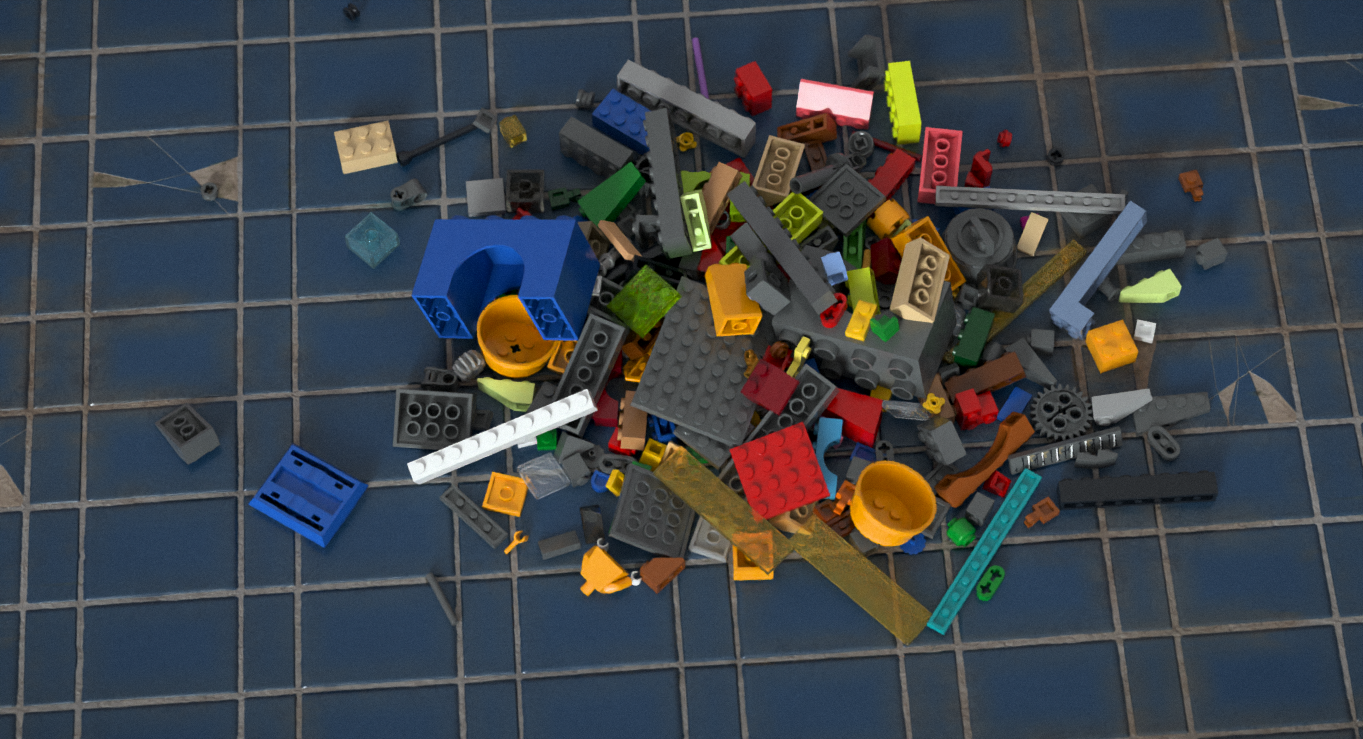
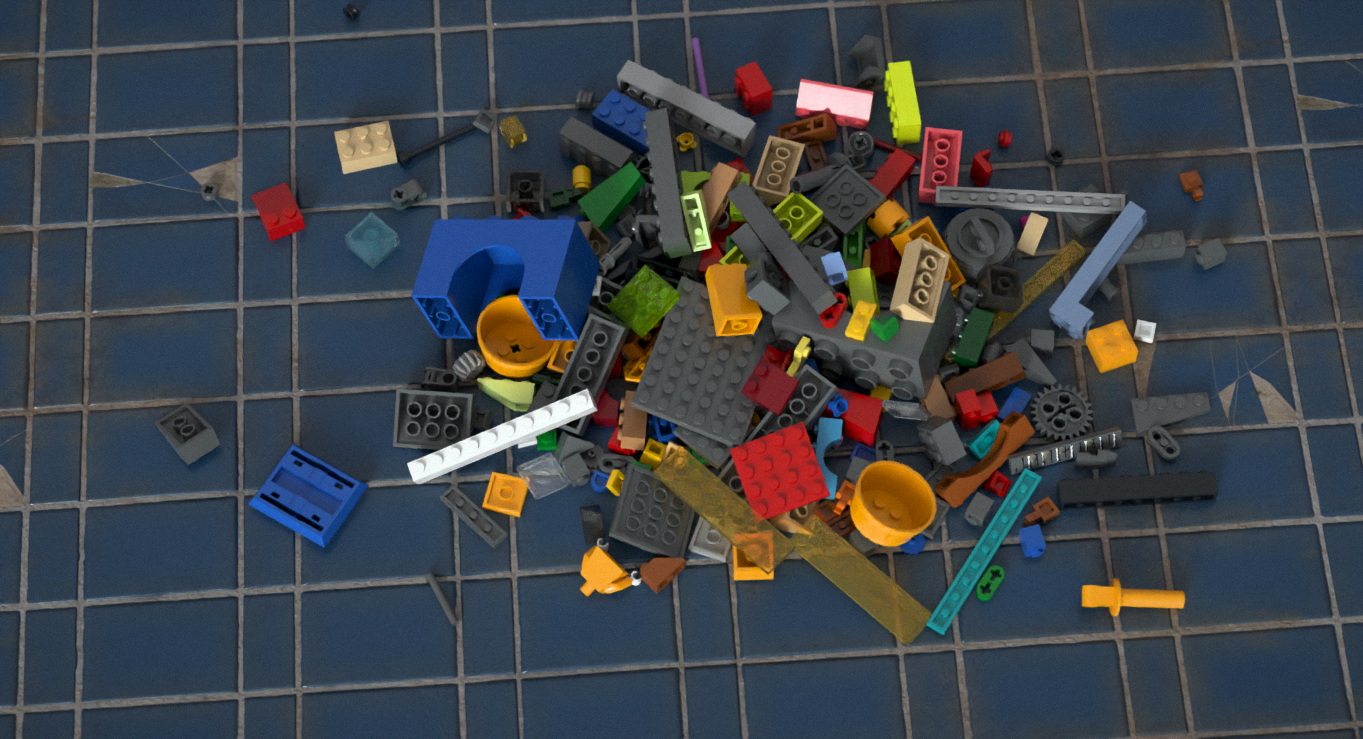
light grey tile [466,178,506,217] -> none
light orange hand [504,531,529,554] -> none
dark grey slope [538,530,581,560] -> none
light nougat tile [598,220,641,260] -> none
pearl gold arm [744,349,759,378] -> none
dark orange plate [770,341,789,360] -> none
yellow plate [923,393,945,414] -> none
green head [947,517,976,547] -> none
red slope [964,172,984,188] -> none
light grey slope [1092,389,1153,426] -> none
yellowish green slope [1119,269,1182,303] -> none
none -> red slope [251,182,306,241]
none -> dark green axle [531,373,562,387]
none -> yellow brick [572,165,591,194]
none -> blue plate [828,394,848,417]
none -> teal plate [967,419,1000,459]
none -> blue brick [1018,524,1046,558]
none -> light orange piece [1082,578,1185,616]

